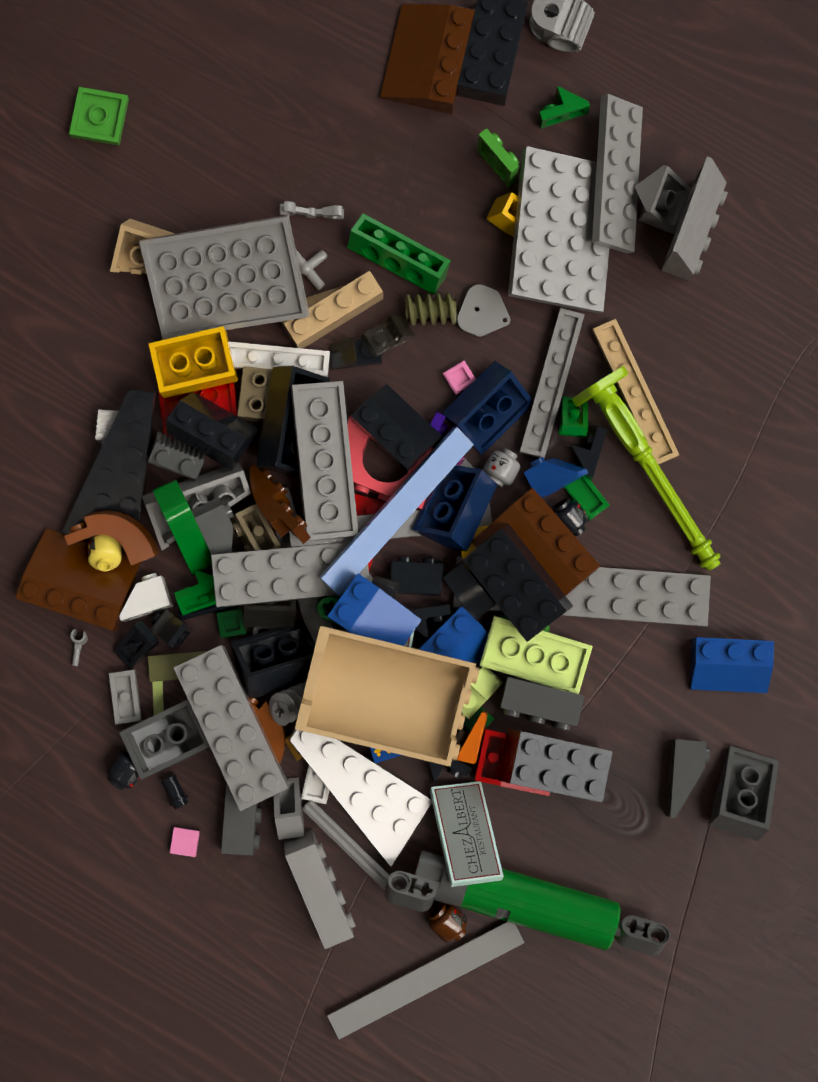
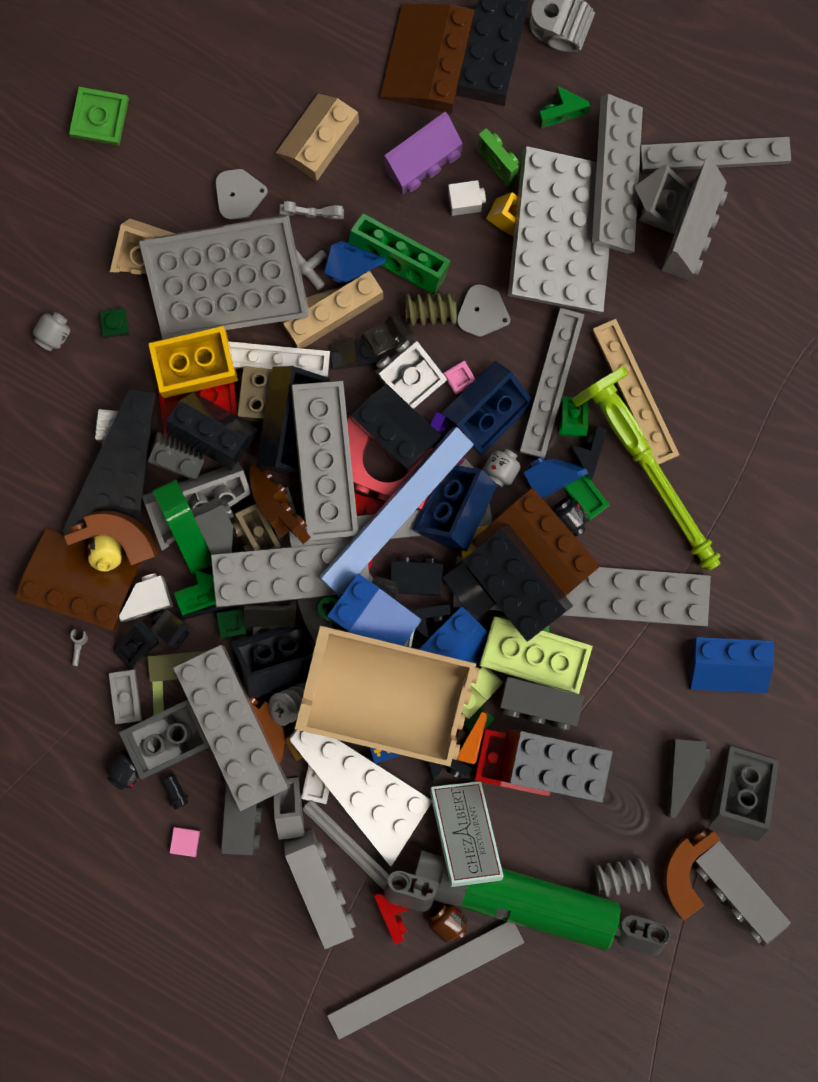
none -> light grey head [32,312,71,351]
none -> dark green plate [100,308,130,338]
none -> light grey piece [216,169,268,220]
none -> tan slope [276,93,359,181]
none -> blue slope [324,241,386,283]
none -> plate [374,339,447,409]
none -> red slope [374,891,409,944]
none -> medium lavender slope [384,112,463,195]
none -> white brick [448,180,486,216]
none -> light grey piece [594,858,651,897]
none -> light grey plate [640,137,791,172]
none -> dark orange arch [663,829,720,921]
none -> light grey wedge [695,841,791,947]

